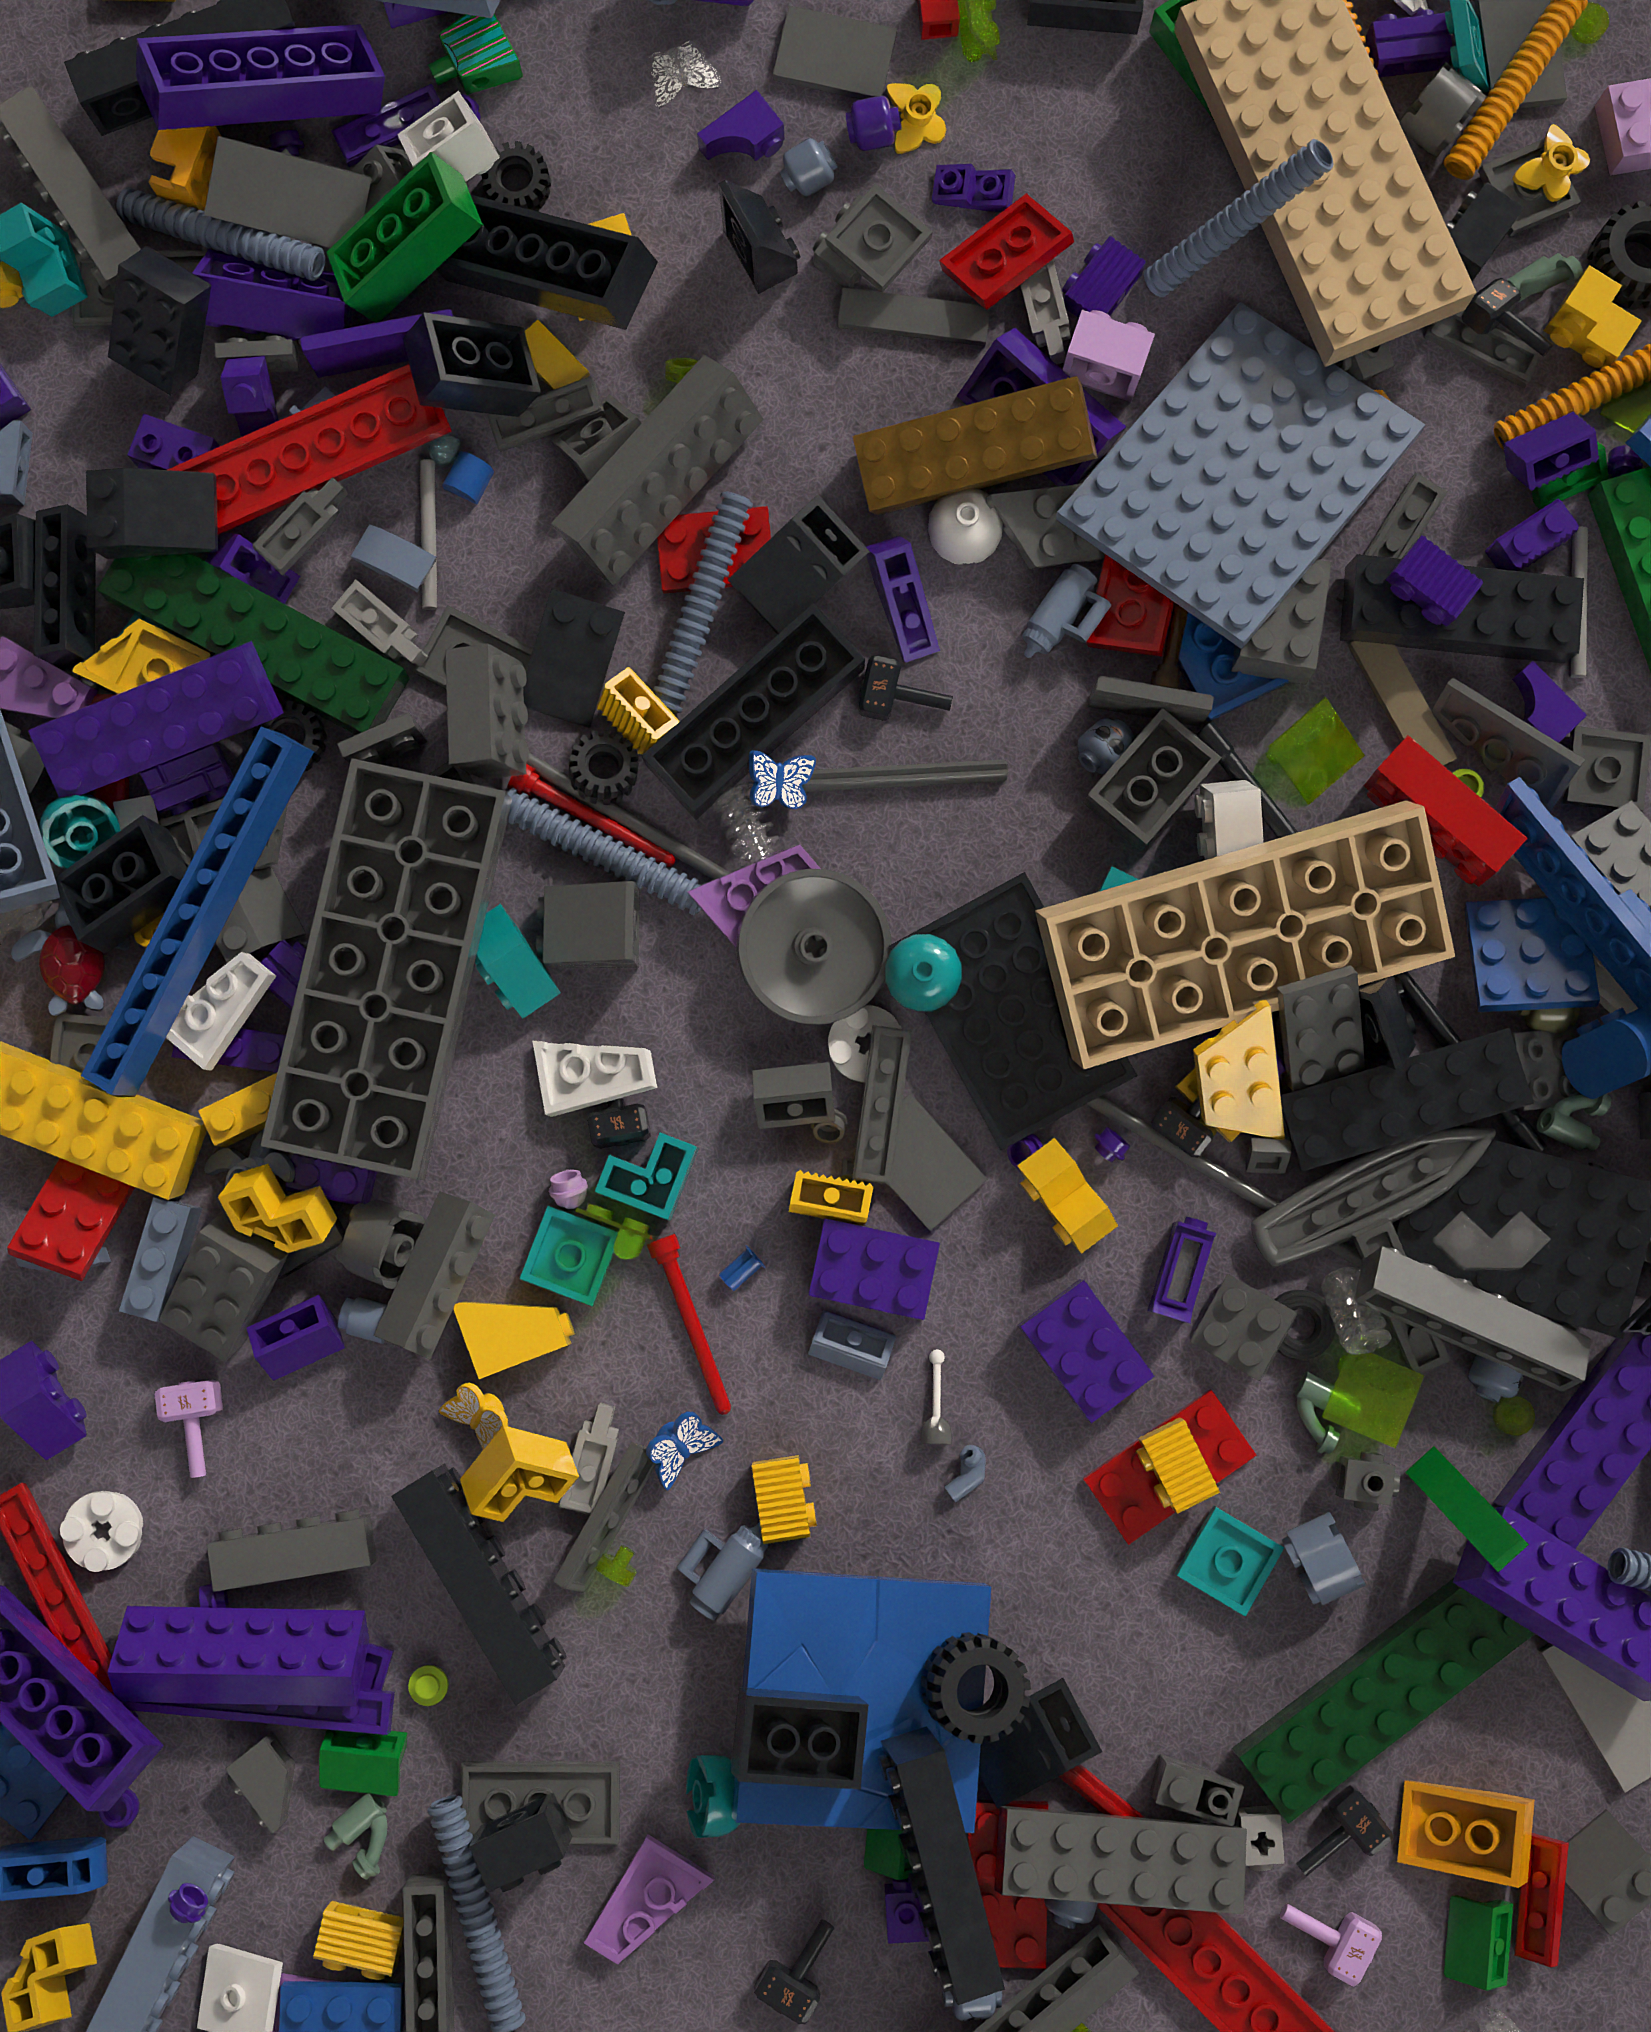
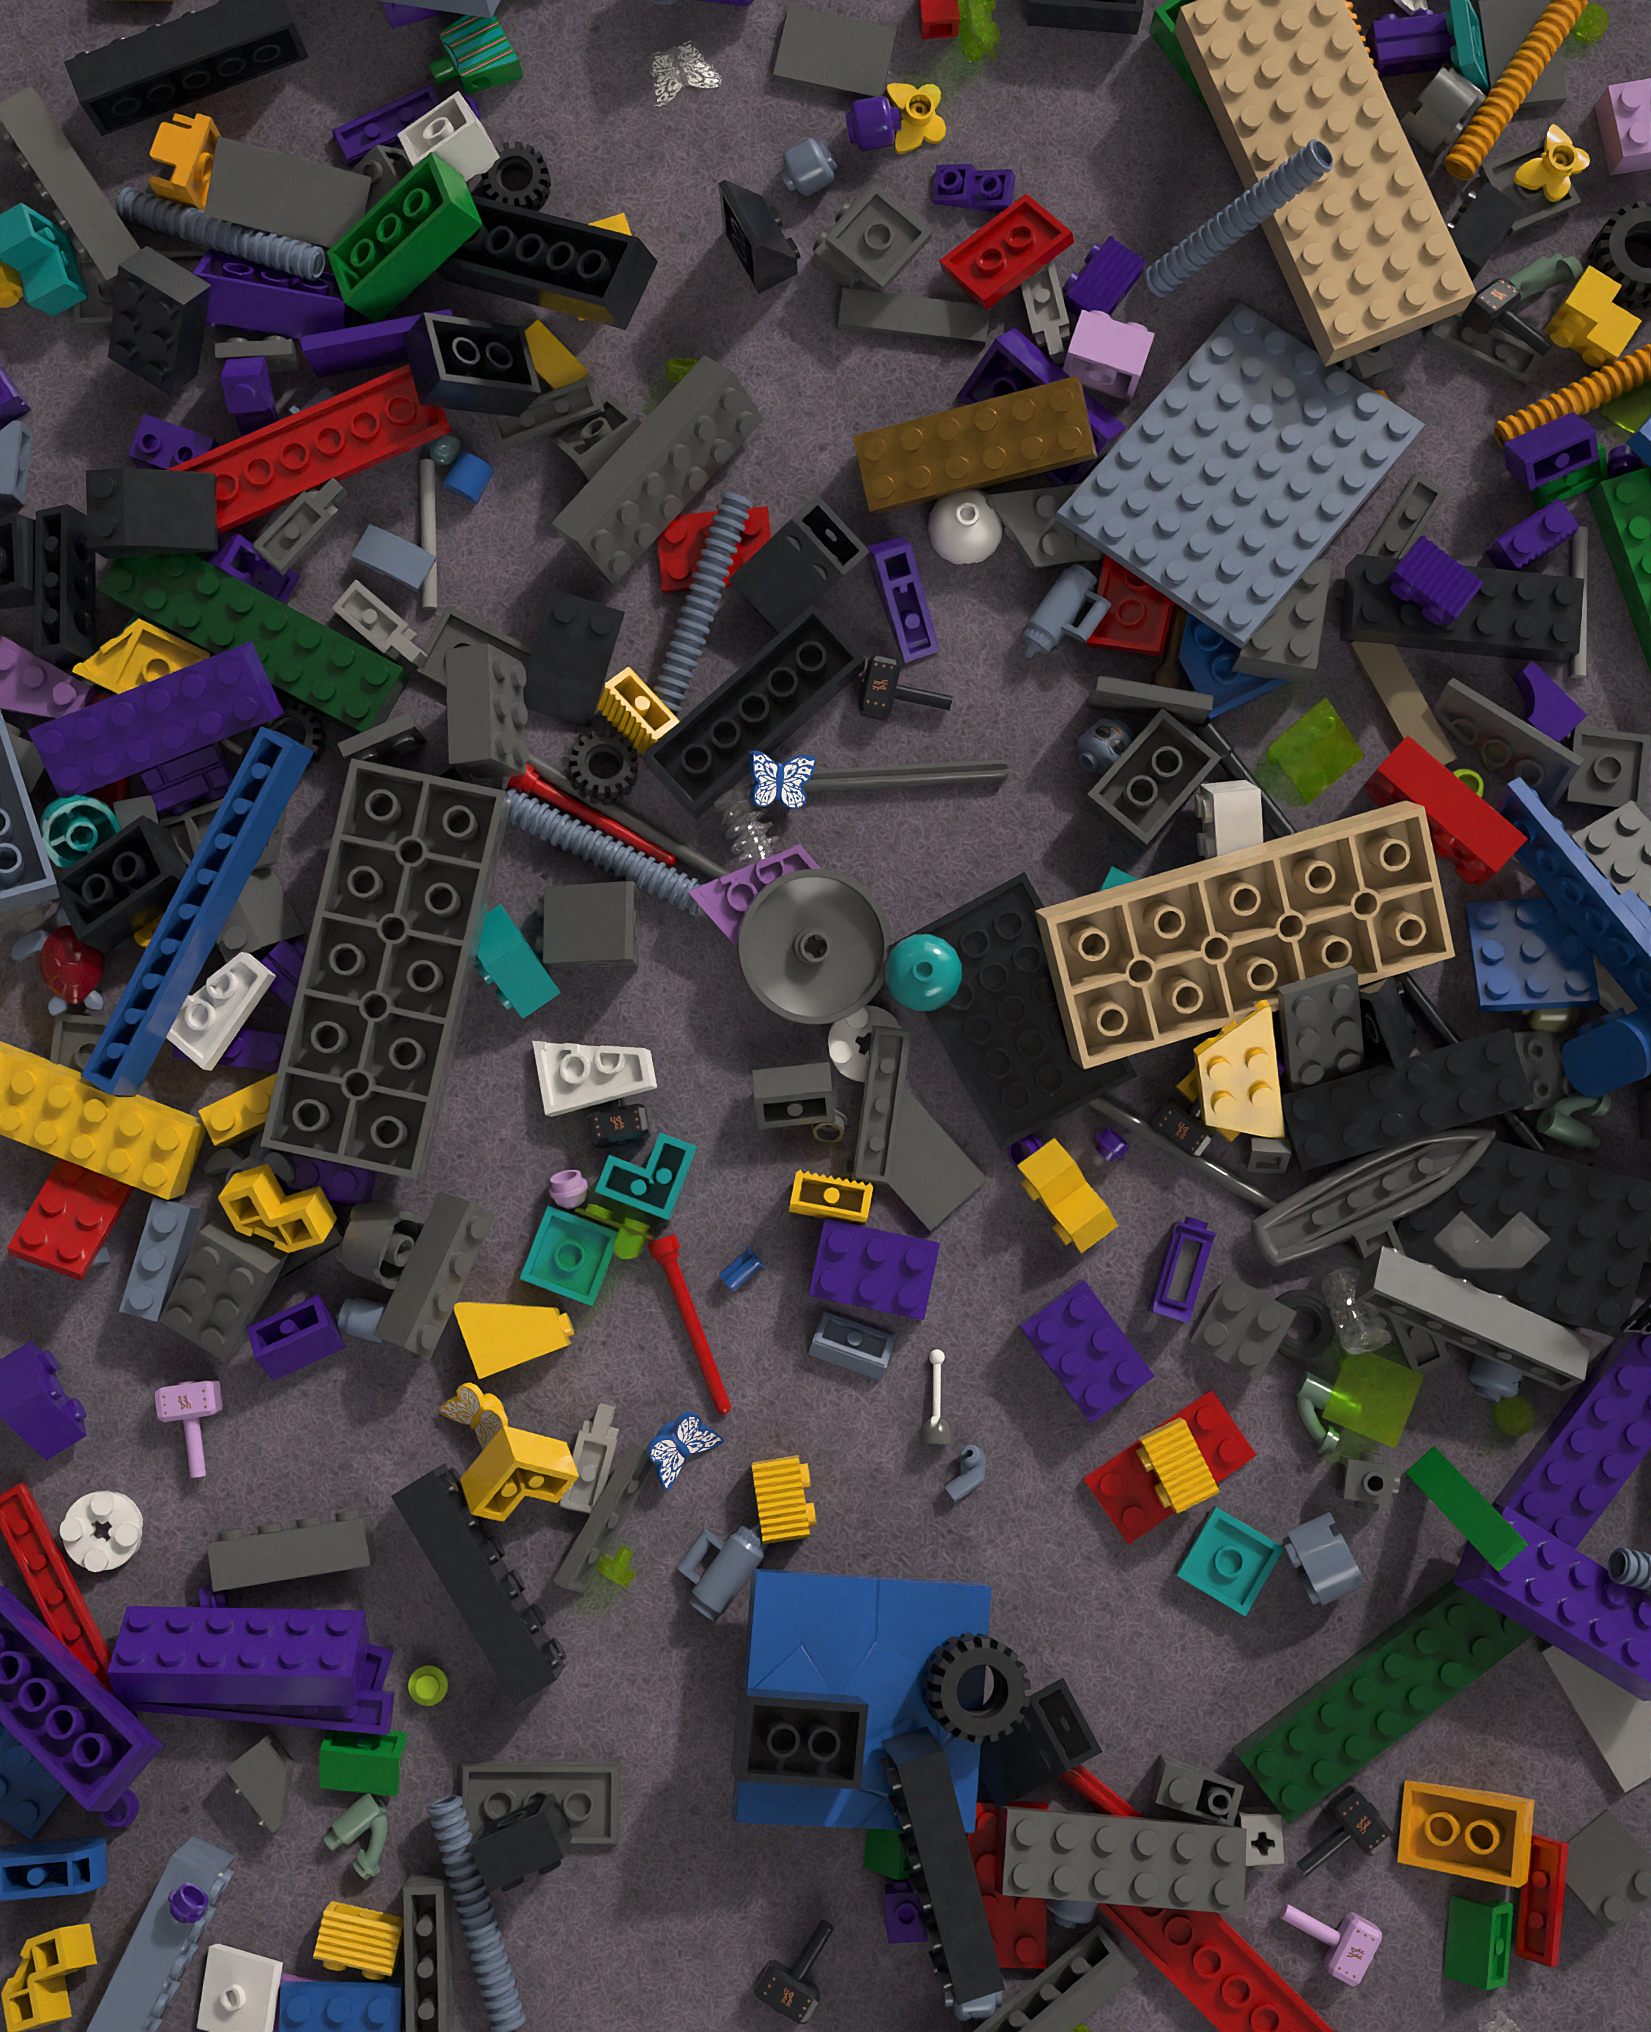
dark purple brick [136,24,385,130] -> none
dark purple plate [268,130,305,157] -> none
medium lavender wing [584,1834,715,1965] -> none
teal cylinder [686,1755,740,1838] -> none
dark purple arch [697,90,785,161] -> none

